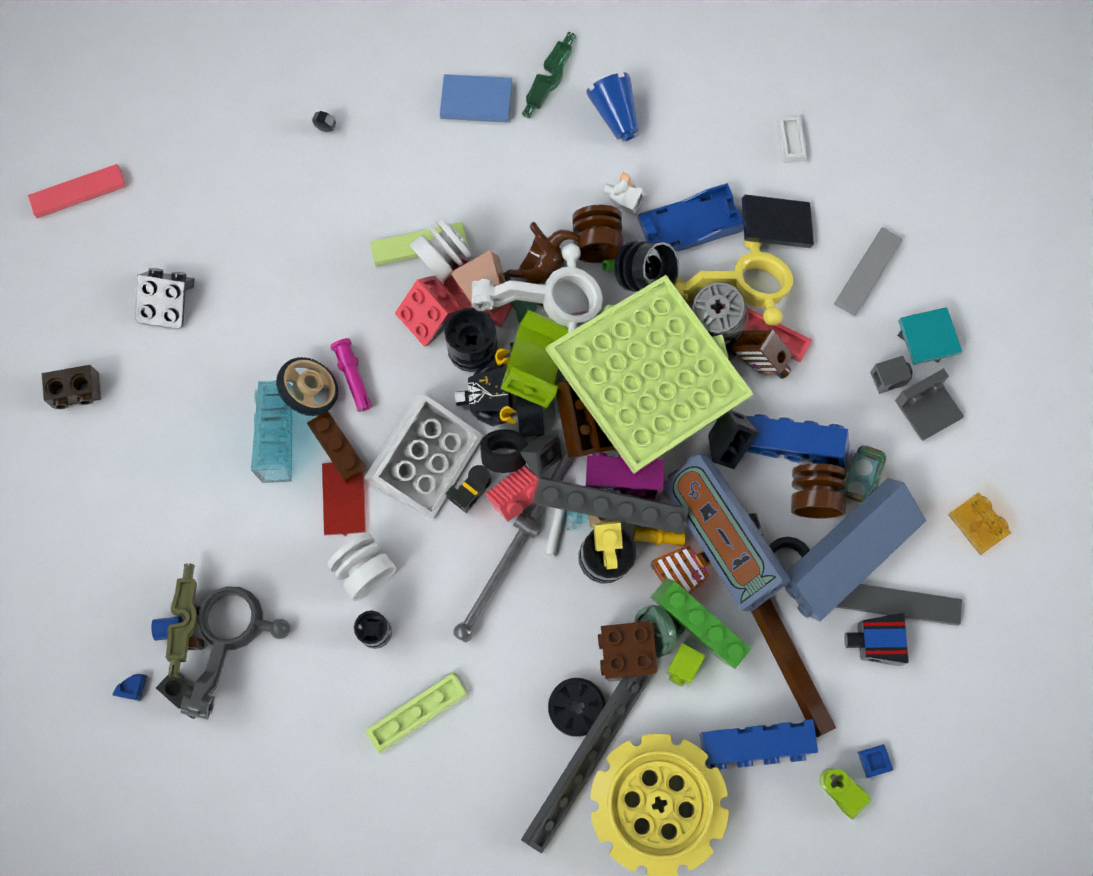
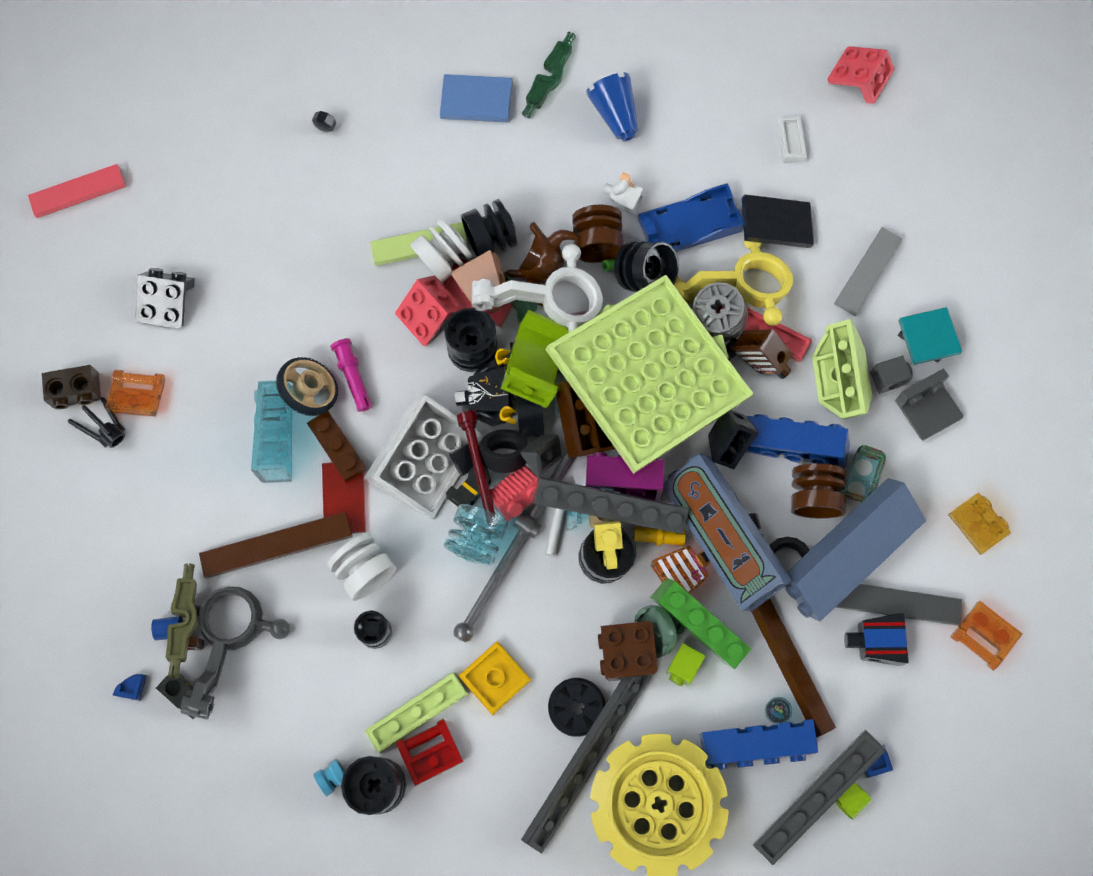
none -> black plant [68,397,126,448]
none -> clear orange plate [105,370,165,417]
none -> reddish brown tile [199,512,353,579]
none -> medium azure wheel [313,759,345,796]
none -> black wheel [341,756,407,815]
none -> red plate [396,718,464,786]
none -> clear light blue wheel [443,504,509,565]
none -> black tile [449,443,473,476]
none -> dark red piece [456,410,497,528]
none -> yellow tile [458,641,532,716]
none -> black wheel [460,199,518,257]
none -> dark grey tile [753,729,886,865]
none -> clear light blue tile [765,697,792,724]
none -> yellowish green wedge [812,319,873,419]
none -> coral bracket [827,46,895,104]
none -> clear orange plate [950,601,1023,671]

